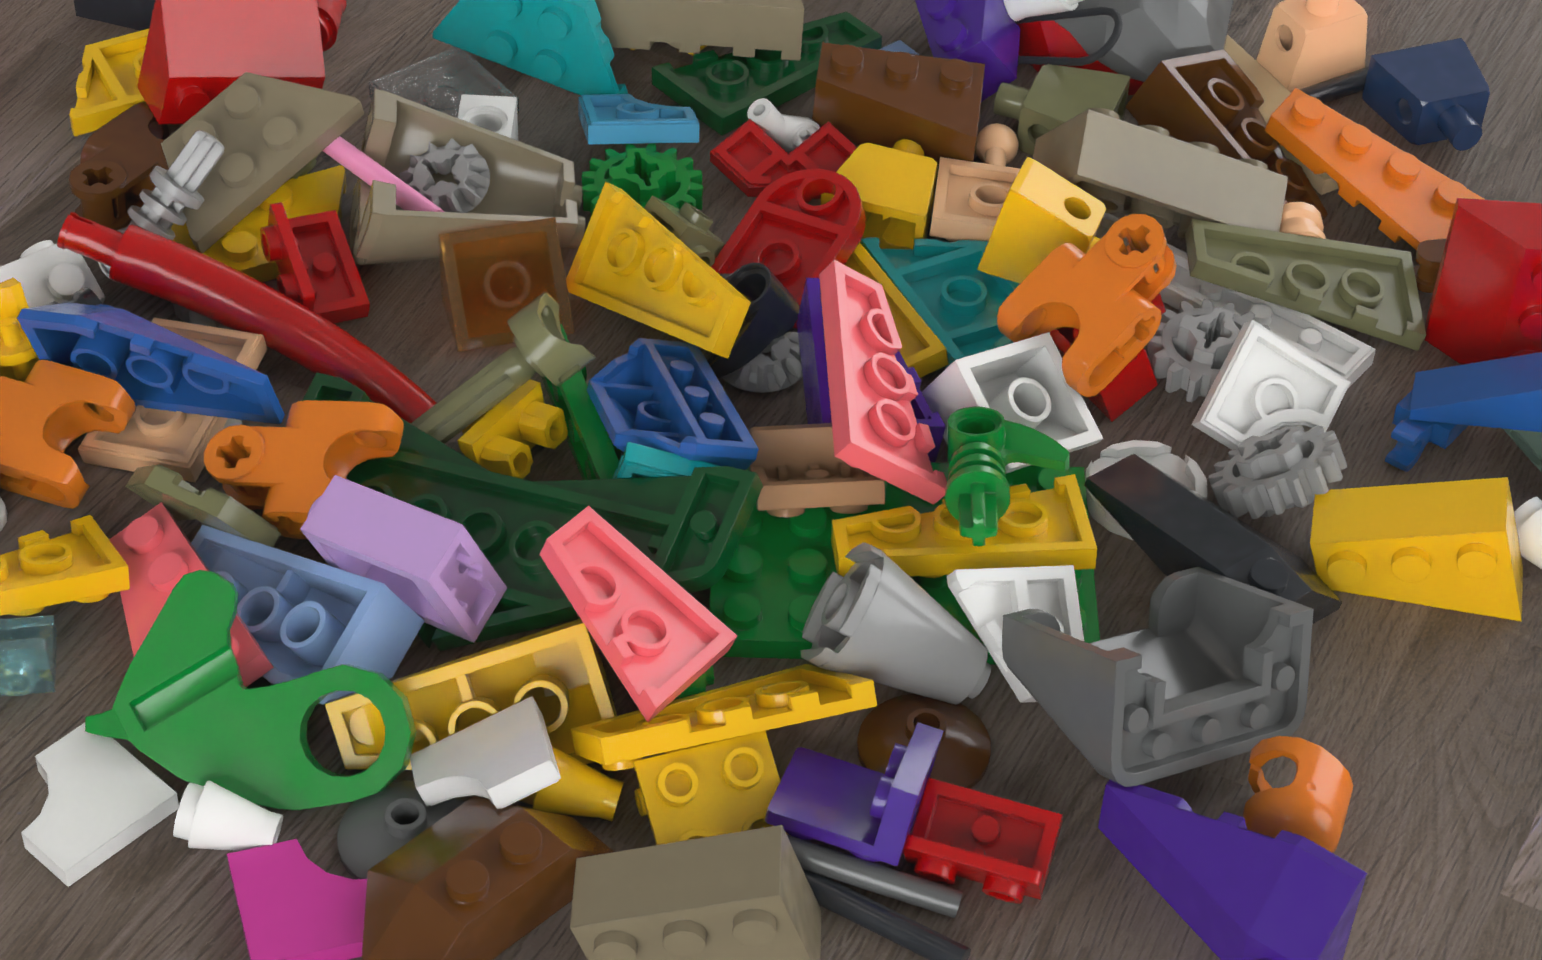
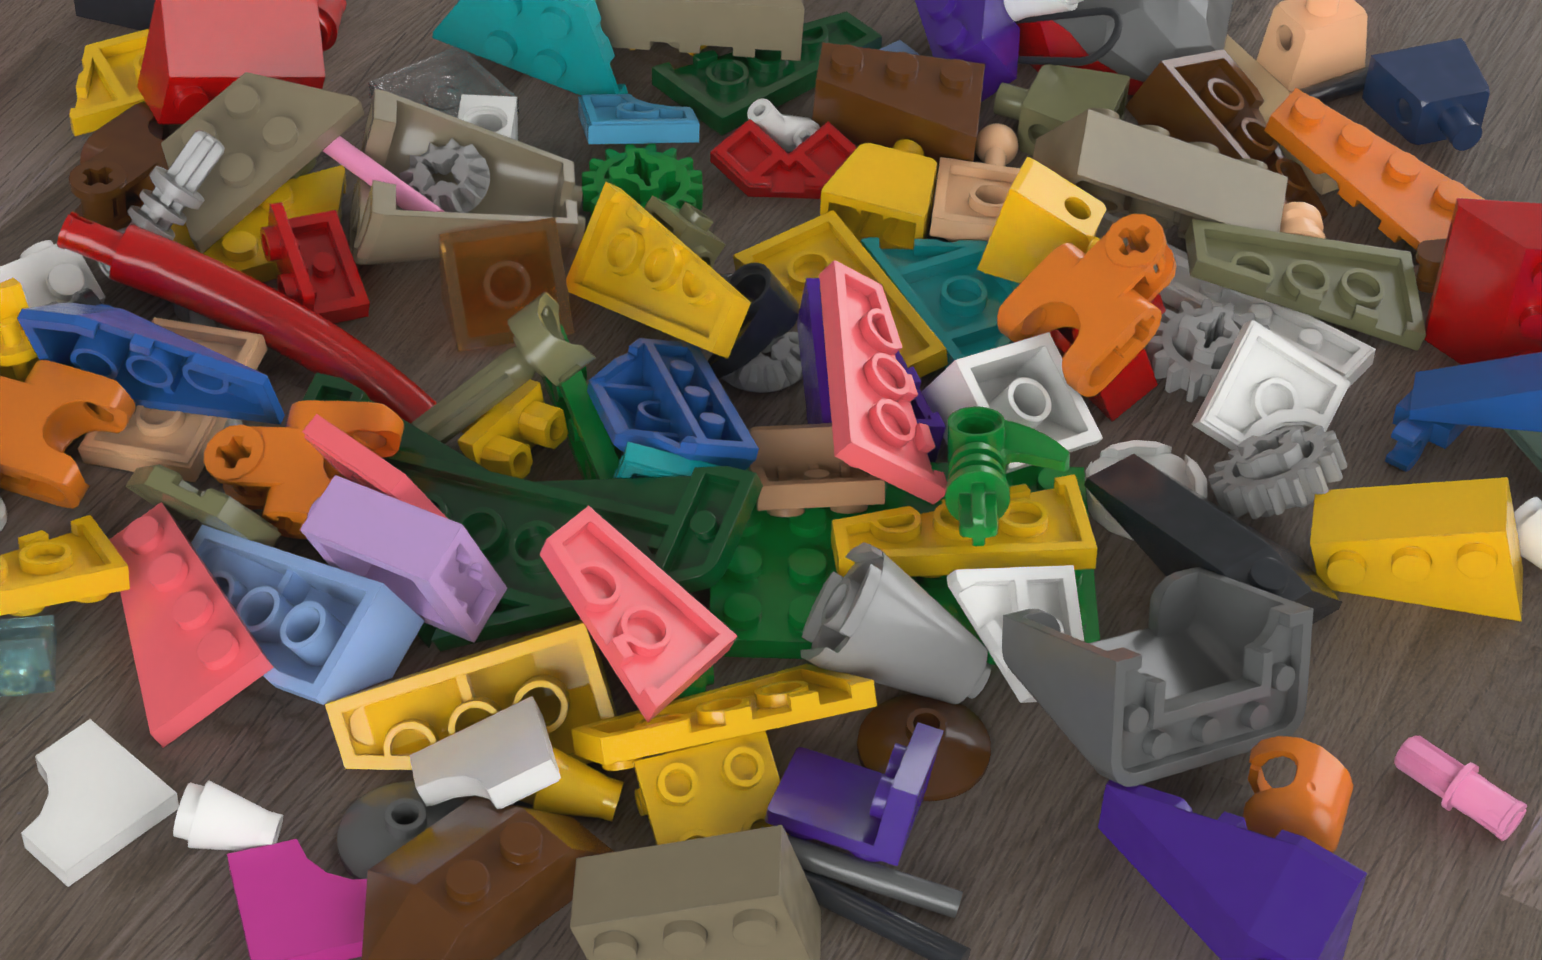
green animal [85,570,417,810] -> none
red tile [710,169,866,329] -> none
red bracket [903,778,1063,904] -> none
none -> coral tile [302,414,448,519]
none -> bright pink axle [1394,735,1527,841]

